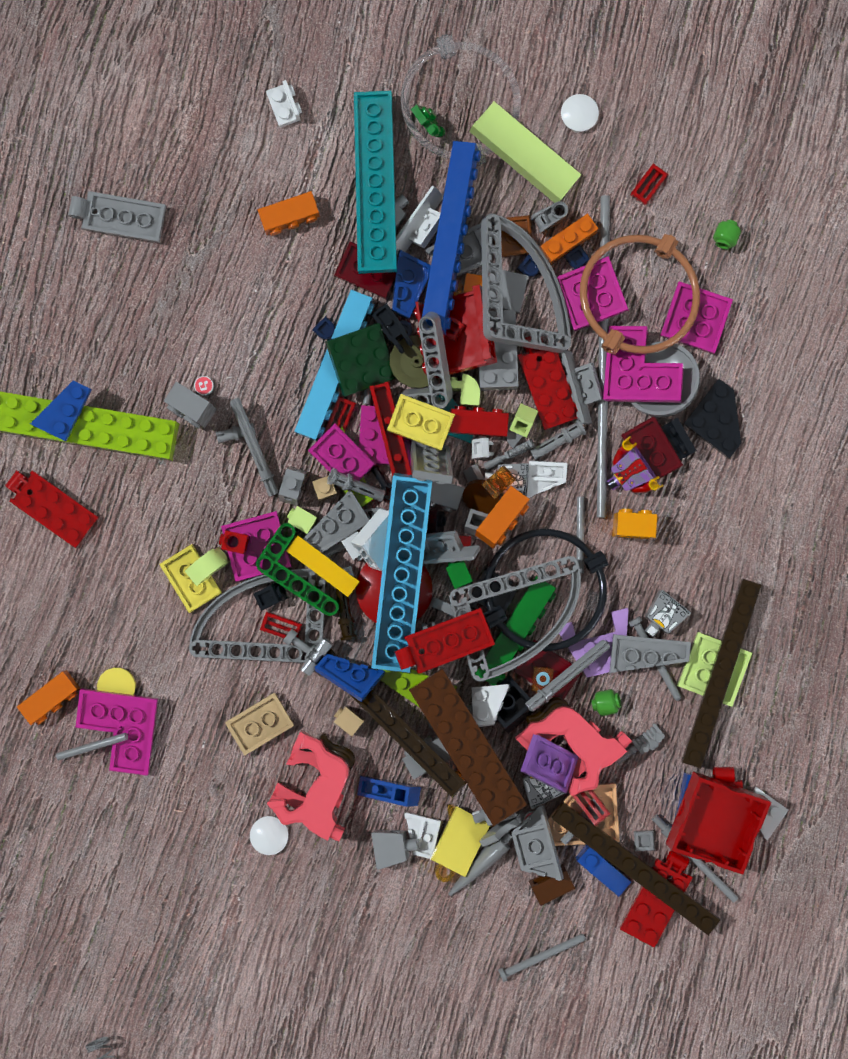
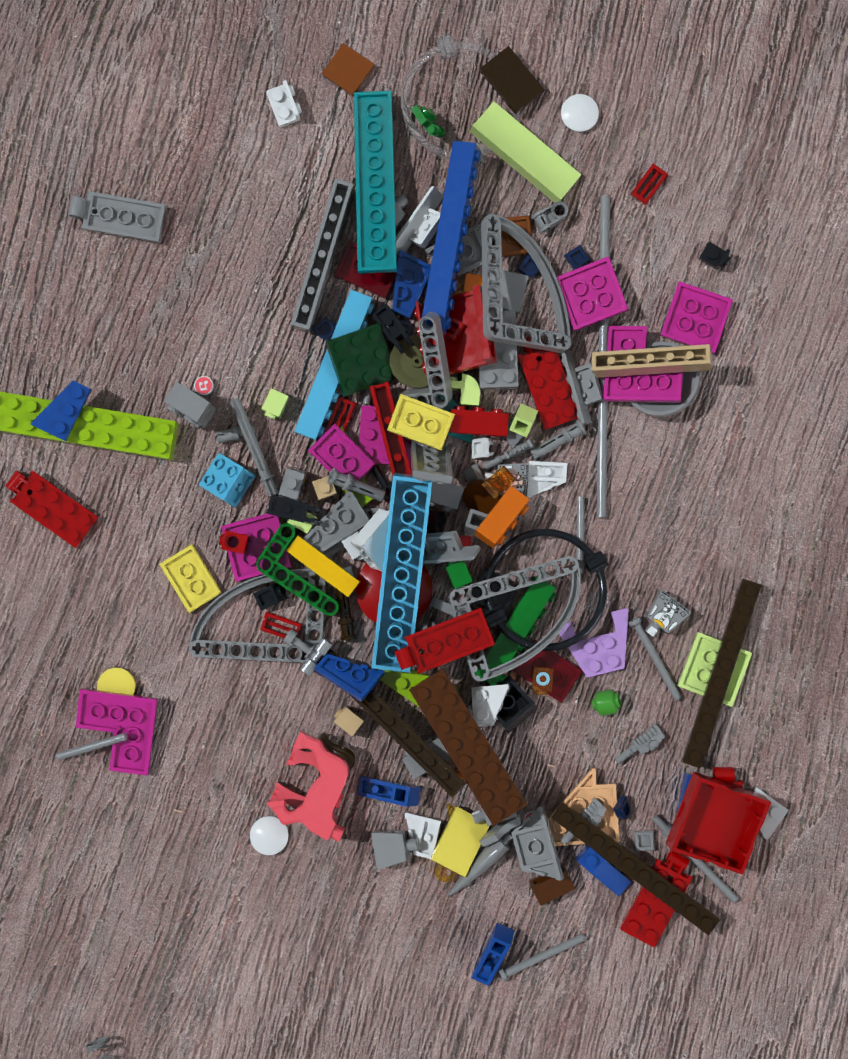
orange brick [17,670,81,725] -> none
yellowish green brick [185,547,230,586] -> none
tan plate [225,692,294,756] -> none
orange brick [257,191,320,236] -> none
coral piece [515,697,632,796] -> none
medium lavender plate [521,734,578,793] -> none
torso [522,774,564,809] -> none
light grey axle [525,640,610,712] -> none
orange brick [540,213,599,265] -> none
red tile [573,790,611,826] -> none
nougat piece [580,234,700,355] -> none
torso [607,436,663,493] -> none
light grey wing [609,634,691,673] -> none
light orange brick [612,509,657,539] -> none
dark red tile [621,417,683,480] -> none
black bracket [661,417,697,460] -> none
black plate [683,379,741,459] -> none
bright green head [713,220,741,250] -> none
none -> medium azure bracket [199,453,256,508]
none -> yellowish green brick [262,388,290,420]
none -> black hinge [266,495,323,525]
none -> light grey brick [291,178,354,334]
none -> dark orange tile [322,43,374,97]
none -> blue slope [471,923,515,986]
none -> dark brown tile [479,46,545,114]
none -> tan brick [592,344,712,378]
none -> dark blue tile [613,796,631,820]
none -> black bracket [698,242,731,270]

